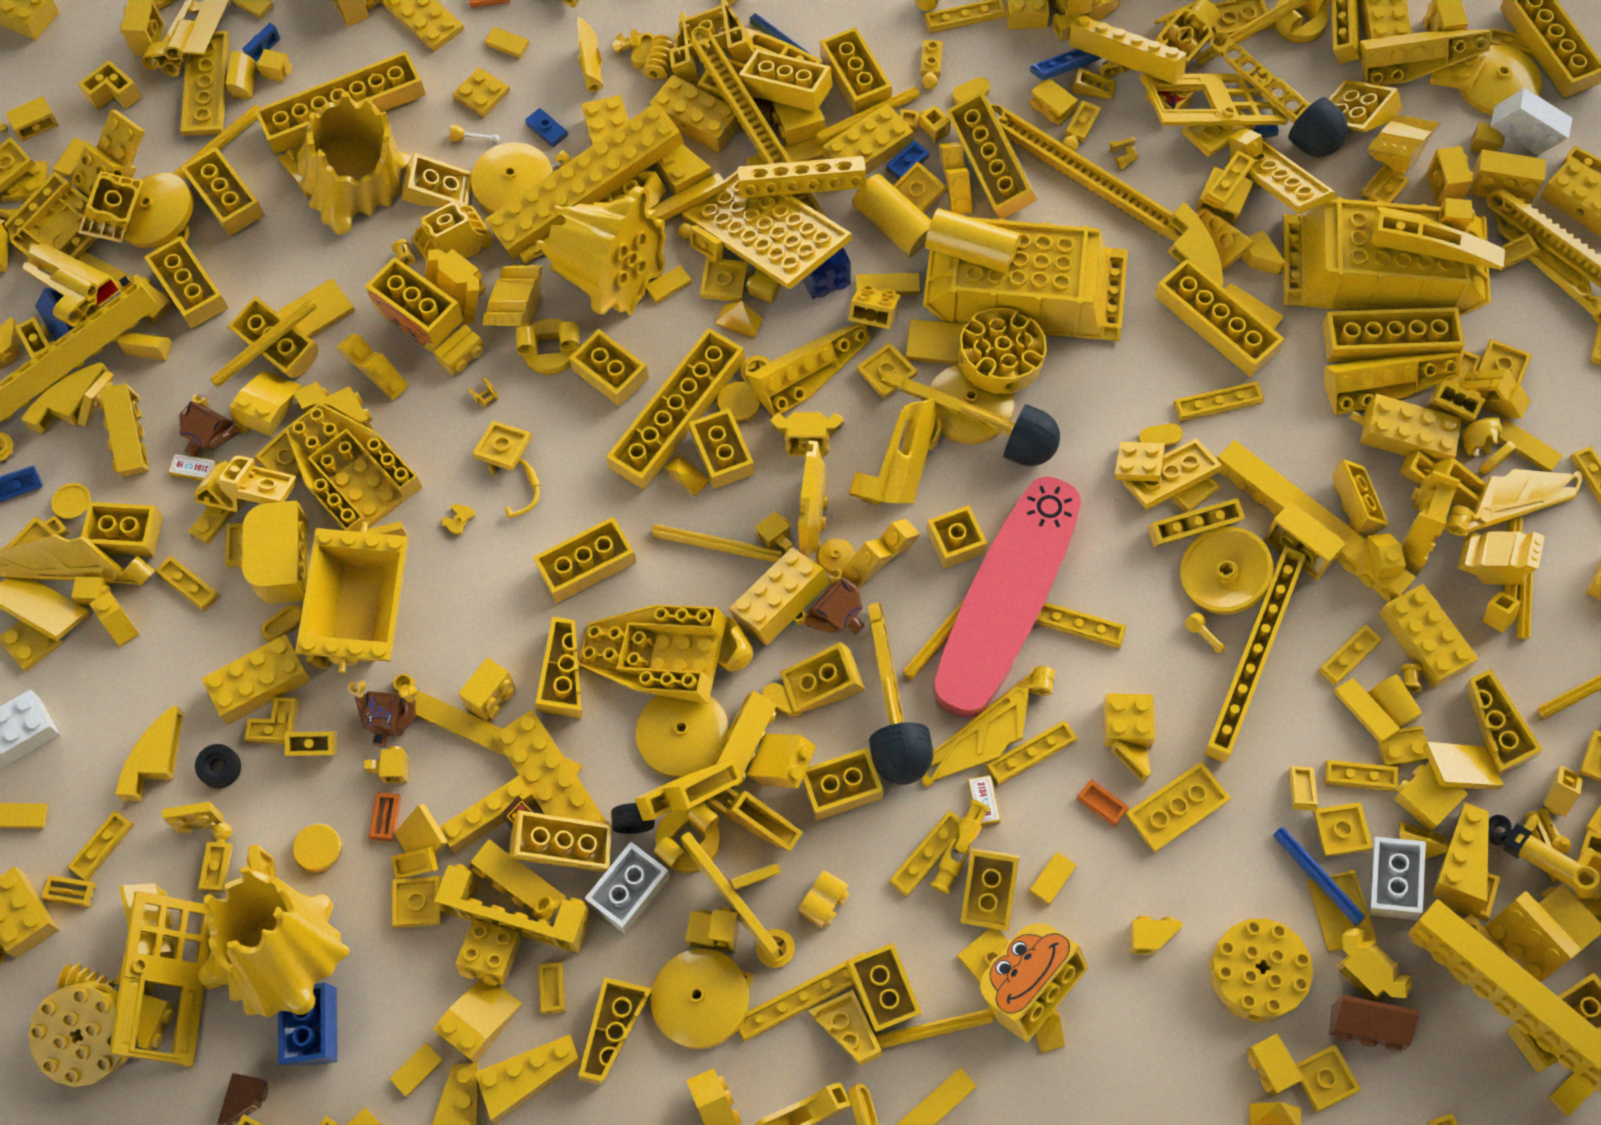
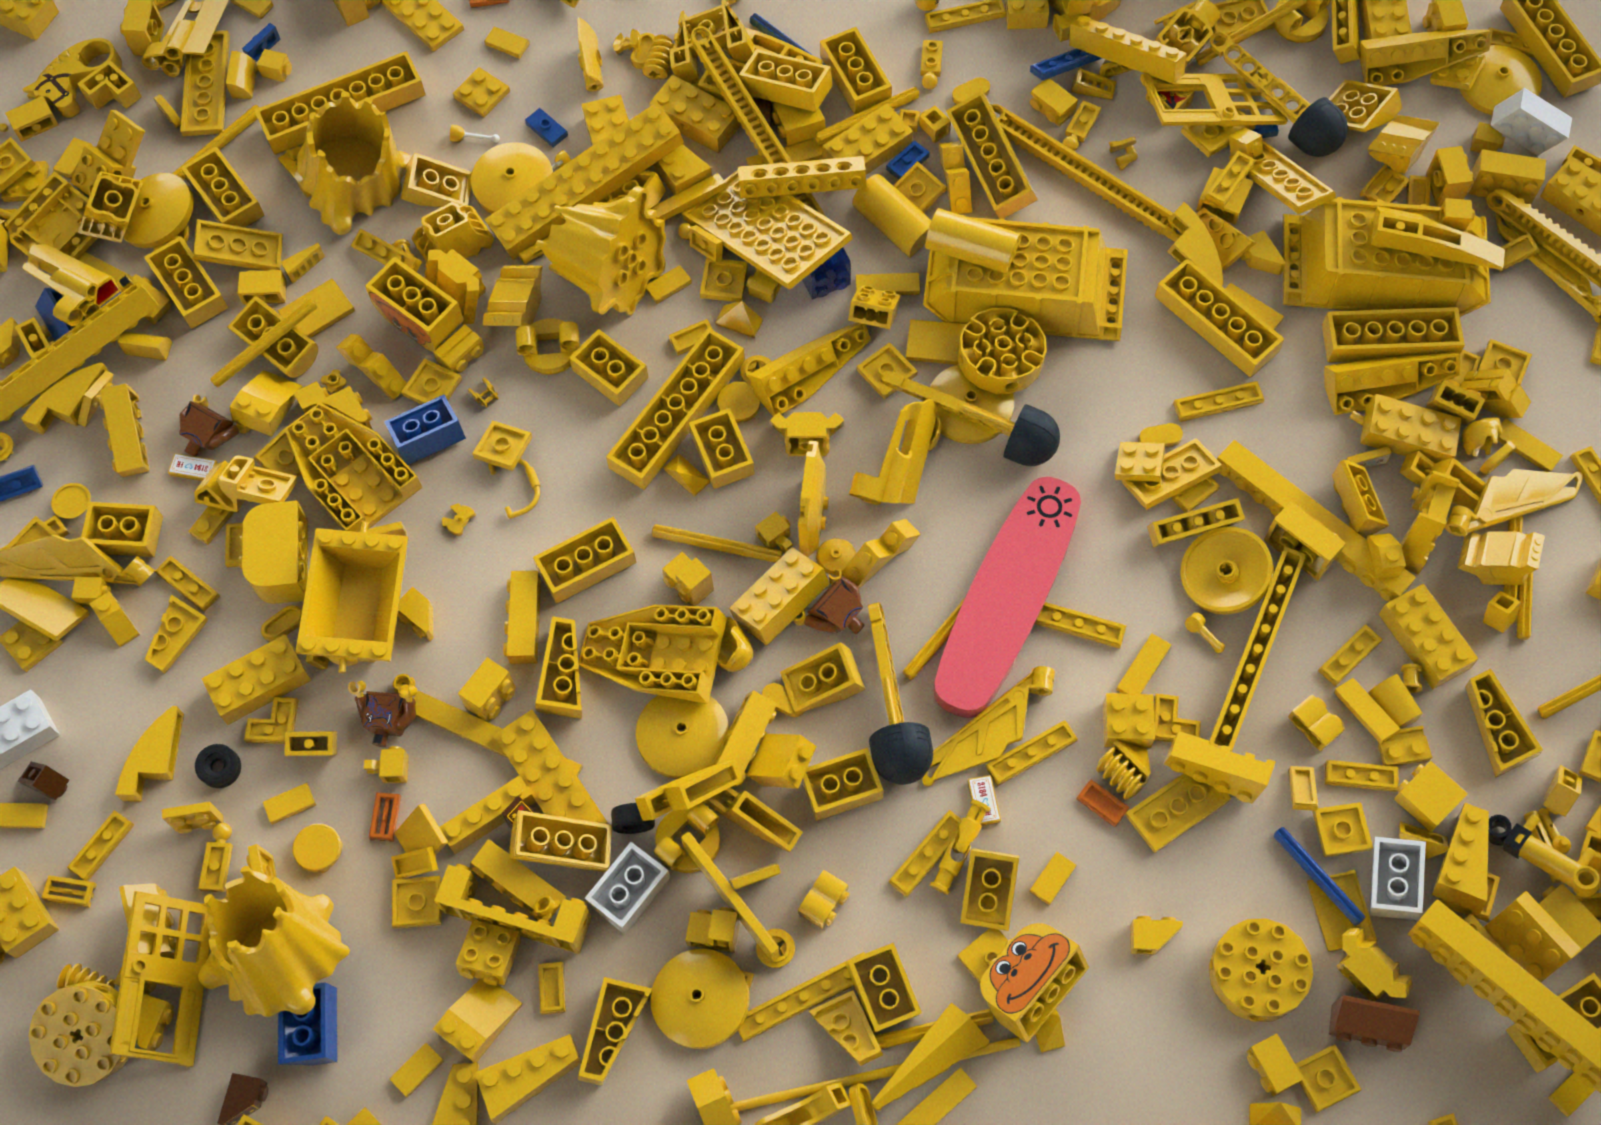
yellow brick [927,505,987,569] -> none
yellow tile [1423,742,1504,790] -> none
none -> reddish brown slope [18,761,69,800]
none -> yellow animal [22,38,122,118]
none -> yellow wing [145,595,208,674]
none -> yellow tile [153,94,181,128]
none -> yellow tile [193,219,283,271]
none -> yellow brick [237,269,287,305]
none -> yellow tile [263,782,316,825]
none -> yellow slope [281,243,325,284]
none -> yellow plate [321,369,347,393]
none -> yellow tile [350,228,422,272]
none -> blue slope [384,395,466,465]
none -> yellow slope [397,586,433,641]
none -> yellow plate [401,358,462,405]
none -> yellow brick [503,570,541,664]
none -> yellow brick [662,552,714,606]
none -> yellow tile [668,319,713,356]
none -> yellow piece [730,1037,1021,1112]
none -> yellow wedge [871,1002,989,1111]
none -> yellow piece [1096,747,1148,800]
none -> yellow tile [1116,633,1172,694]
none -> yellow tile [1154,693,1201,742]
none -> yellow wedge [1164,731,1276,804]
none -> yellow brick [1288,695,1345,751]
none -> yellow tile [1346,446,1392,468]
none -> yellow tile [1406,175,1431,206]

